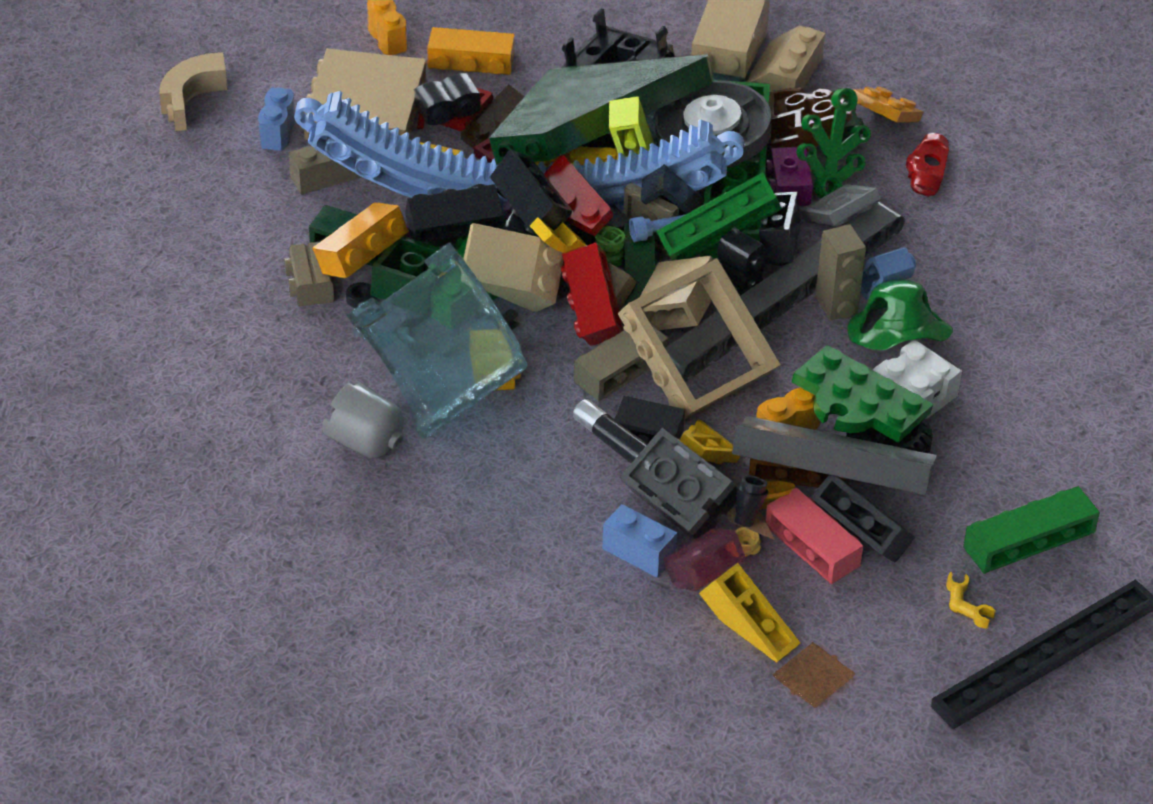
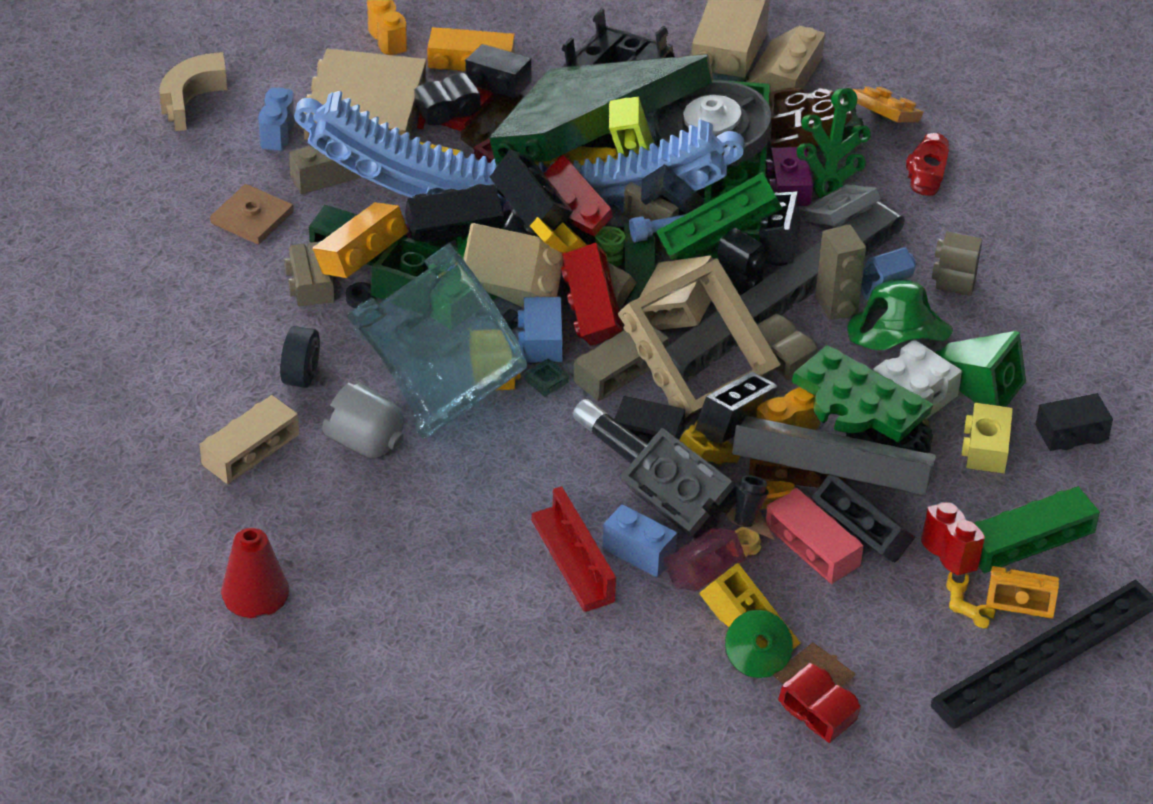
none -> tan brick [200,395,299,484]
none -> medium nougat plate [210,183,294,245]
none -> red cone [221,528,289,618]
none -> black wheel [280,326,320,388]
none -> black brick [465,44,532,98]
none -> medium blue brick [518,297,562,363]
none -> tile [525,359,569,397]
none -> red fence [531,486,616,612]
none -> black brick [695,372,778,444]
none -> green dish [725,610,793,678]
none -> dark tan brick [757,314,818,380]
none -> red brick [778,663,861,743]
none -> red brick [921,502,985,575]
none -> dark tan brick [931,231,982,296]
none -> green slope [935,331,1026,407]
none -> light yellow brick [961,403,1013,474]
none -> light orange brick [986,566,1059,619]
none -> black brick [1035,393,1113,451]

